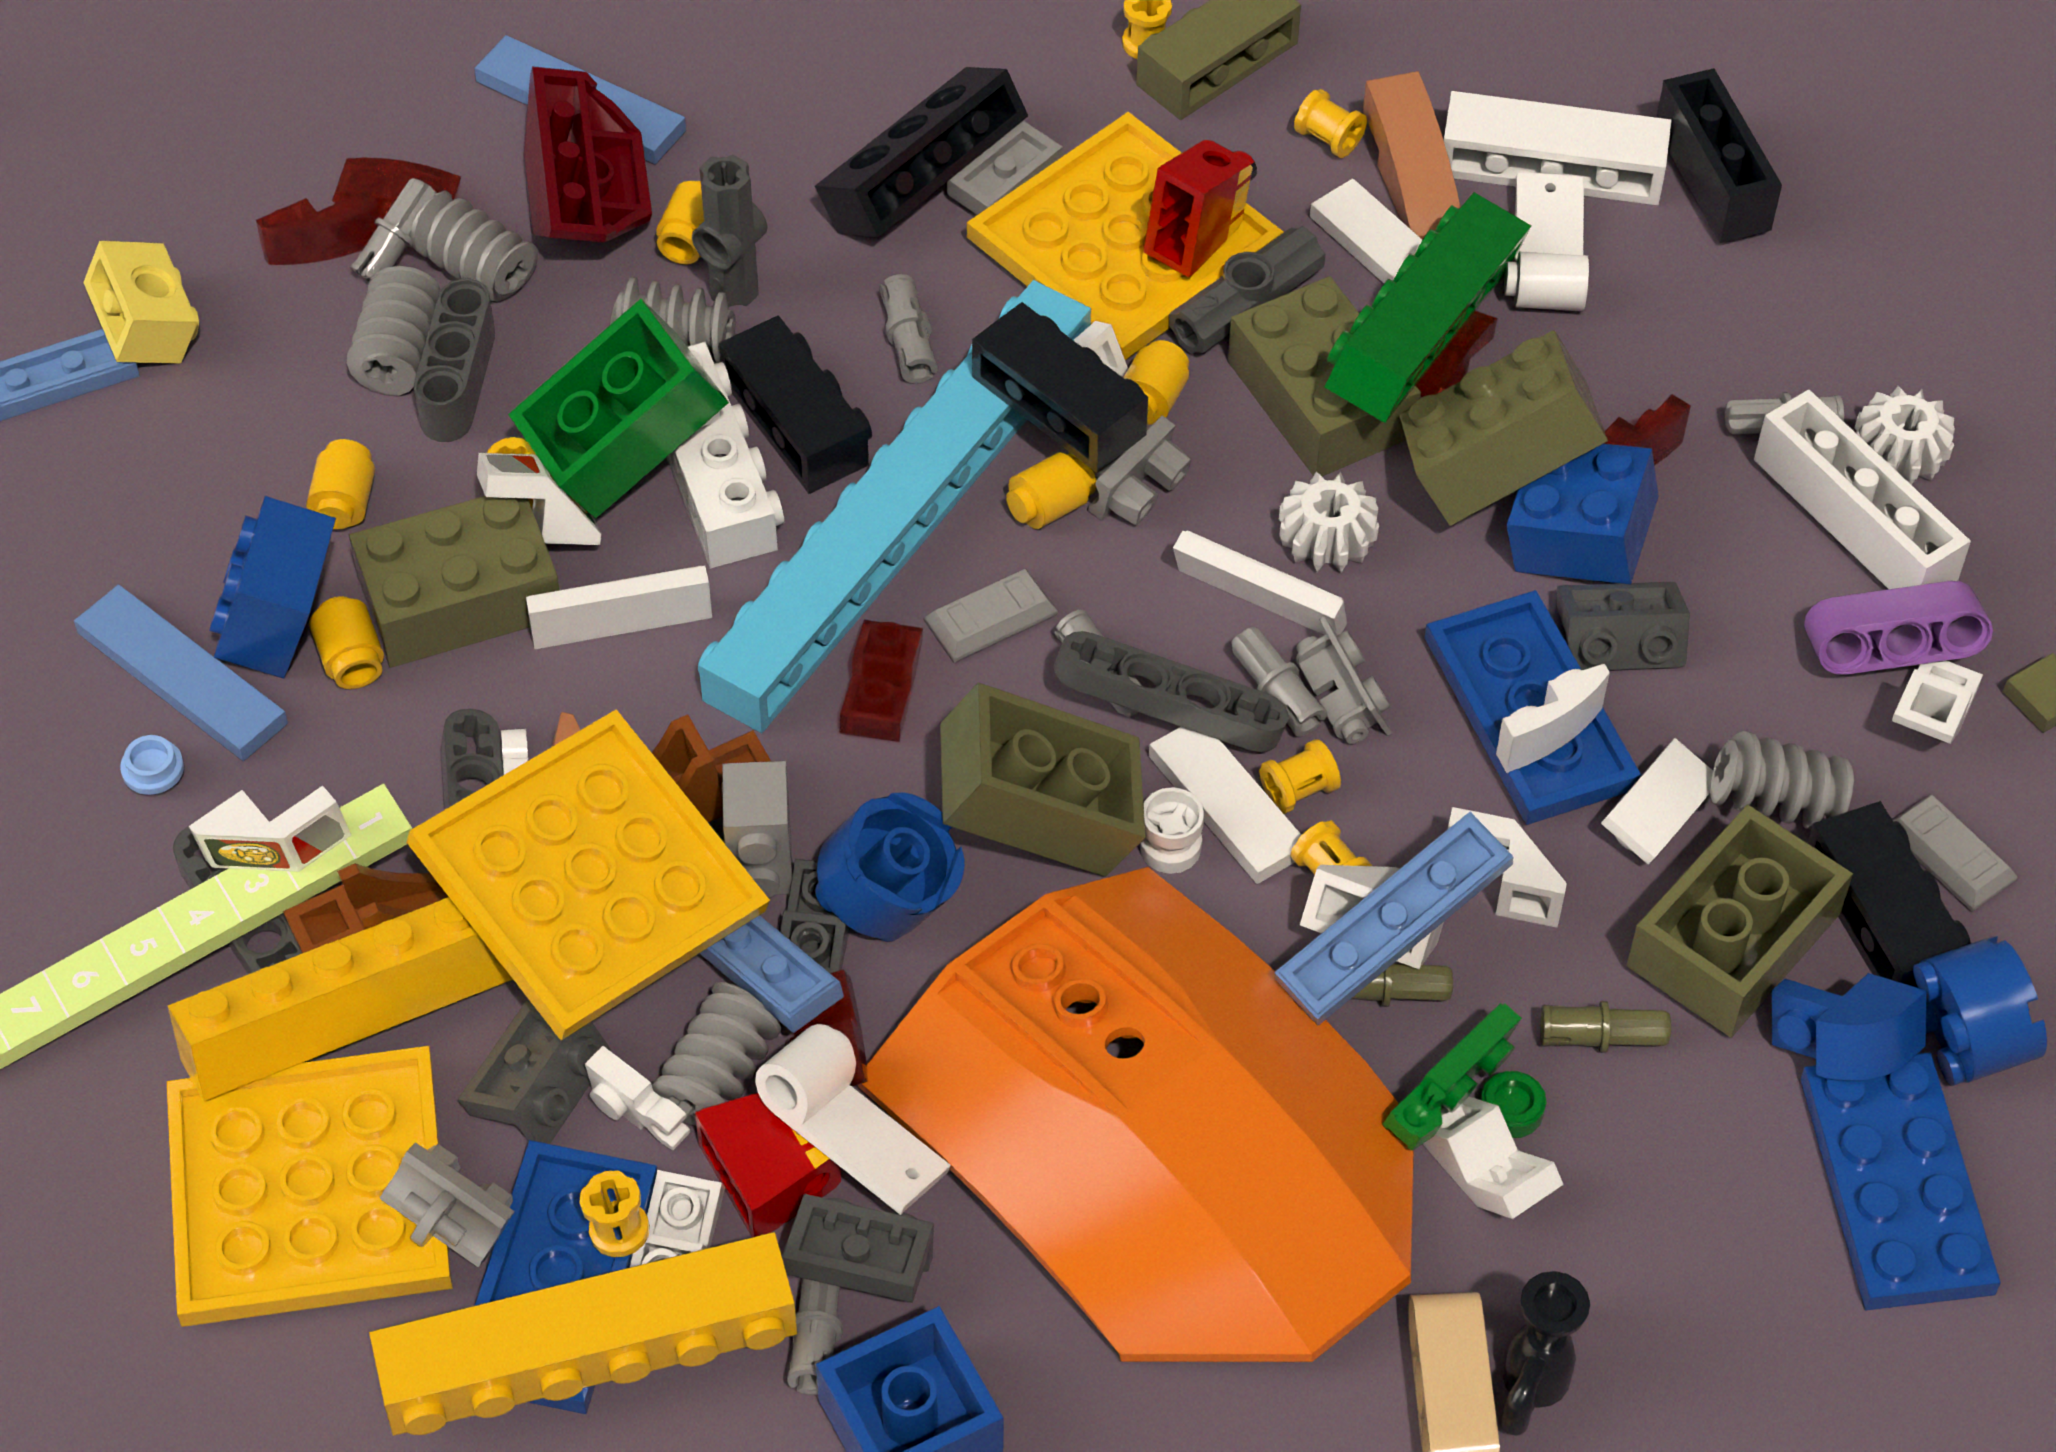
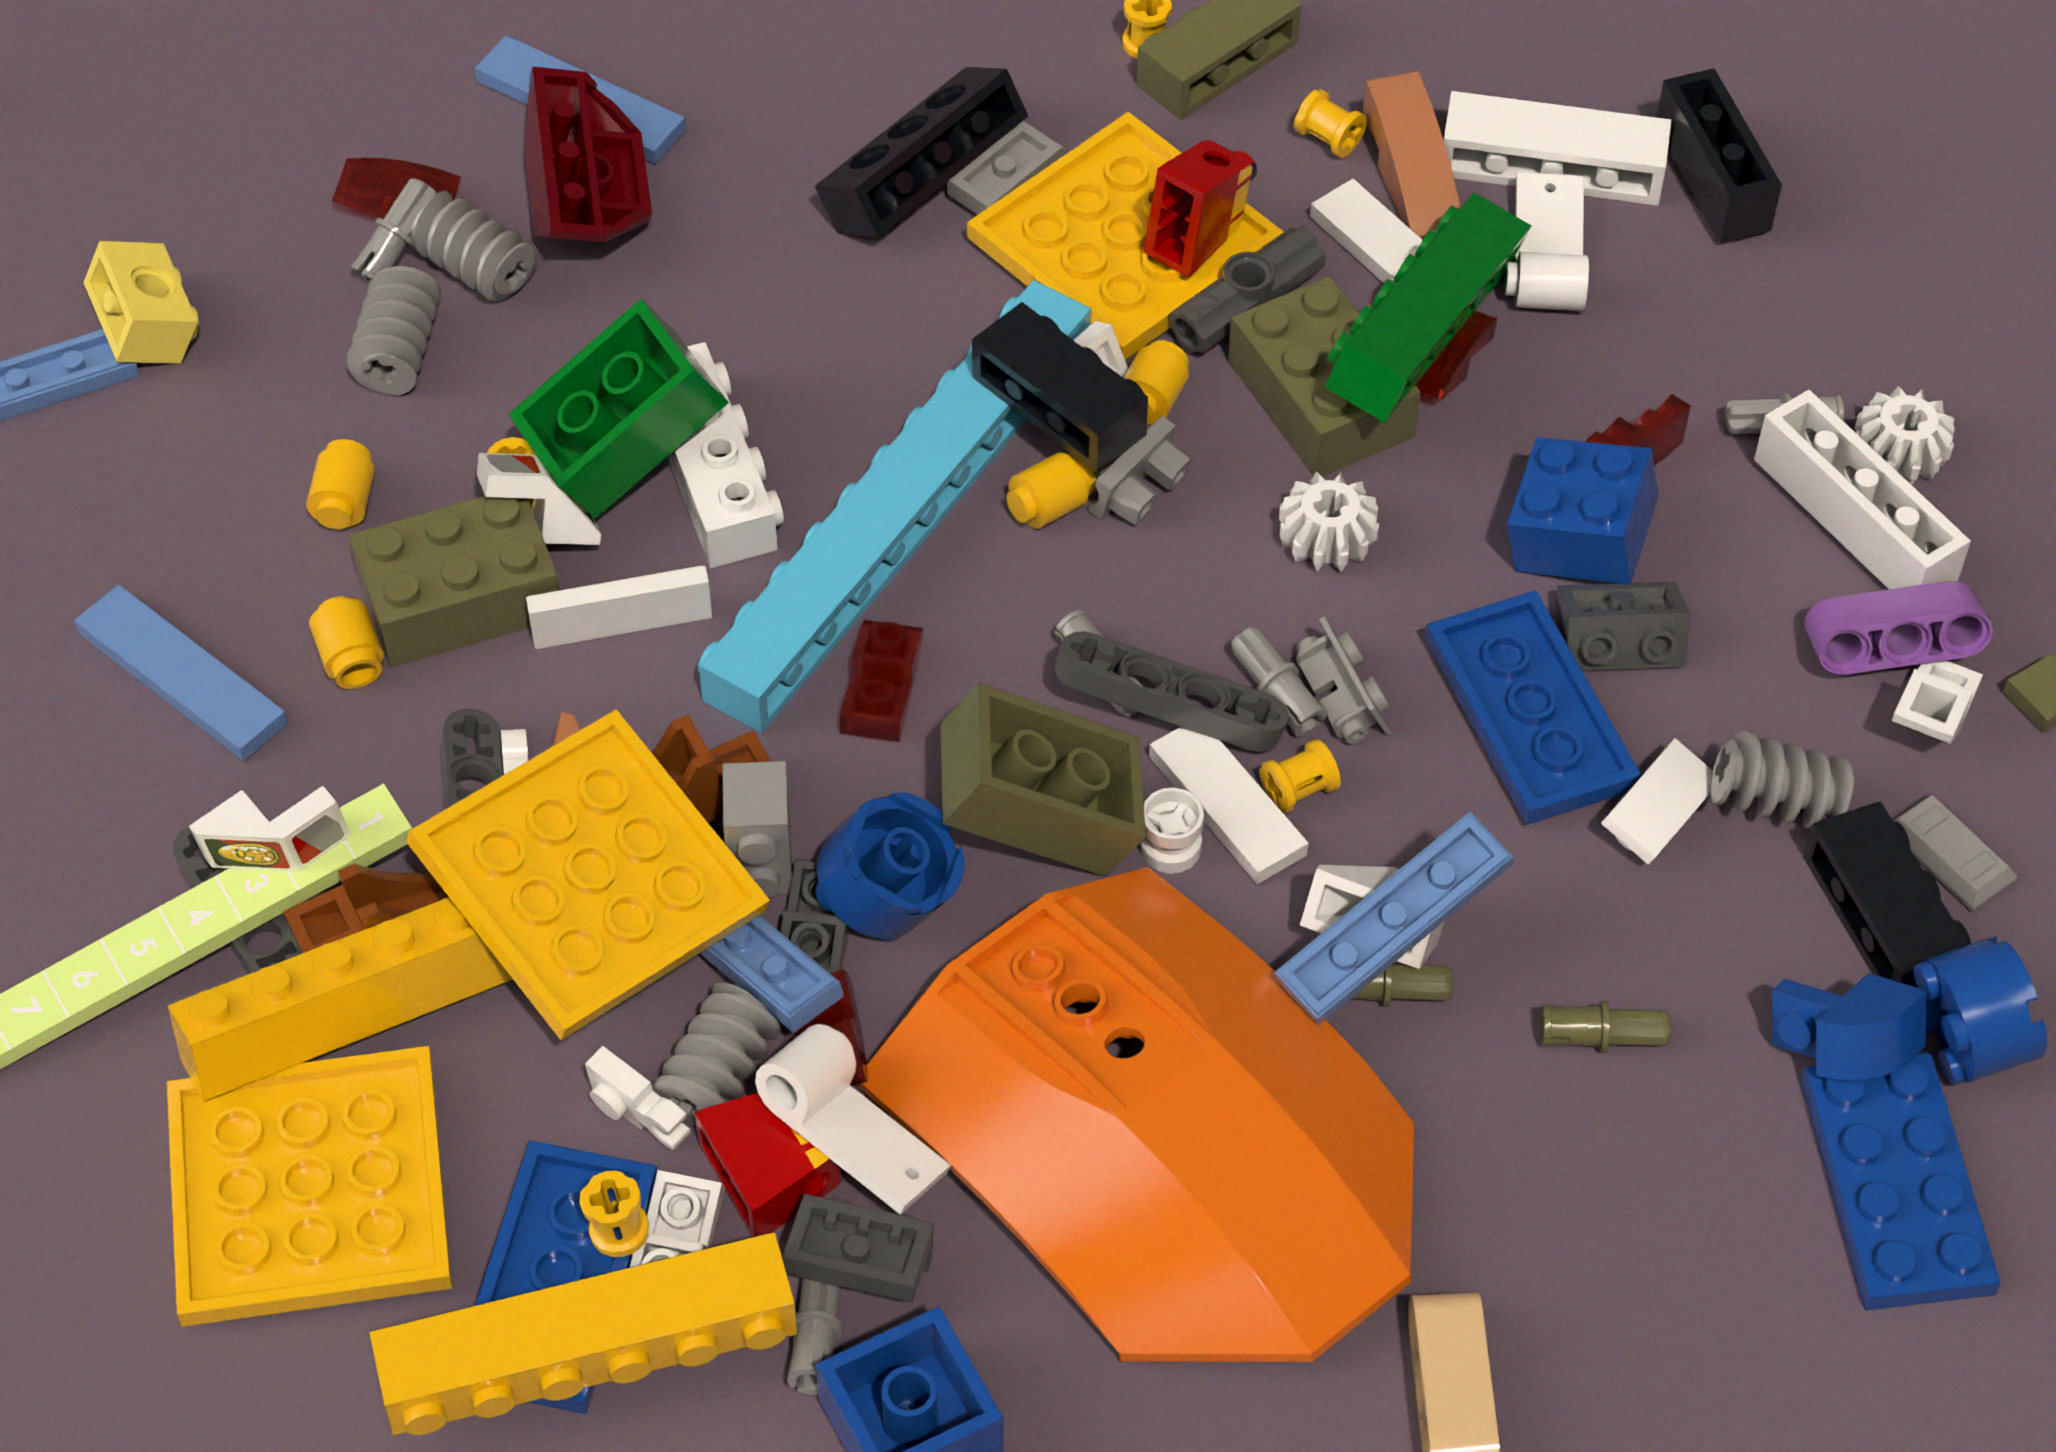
light blue plate [120,735,184,795] -> none
blue brick [209,496,336,678] -> none
clear red slope [256,190,380,265] -> none
light grey hips [380,1142,515,1267] -> none
dark grey beam [414,278,495,442] -> none
dark grey bracket [458,1000,611,1144] -> none
light grey piece [610,277,736,363] -> none
yellow brick [656,181,704,264] -> none
dark grey piece [692,154,768,307] -> none
black brick [719,315,872,494] -> none
light grey pin [880,274,938,384] -> none
light grey tile [924,569,1058,663] -> none
white tile [1173,530,1347,635] -> none
yellow bush [1291,820,1372,875] -> none
green hinge [1383,1003,1522,1151] -> none
olive brick [1399,330,1608,526] -> none
white slope [1423,1097,1564,1219] -> none
white slope [1448,807,1567,928] -> none
green tile [1481,1071,1547,1138] -> none
white slope [1496,664,1610,773] -> none
black piece [1501,1271,1590,1436] -> none
olive brick [1627,804,1853,1038] -> none

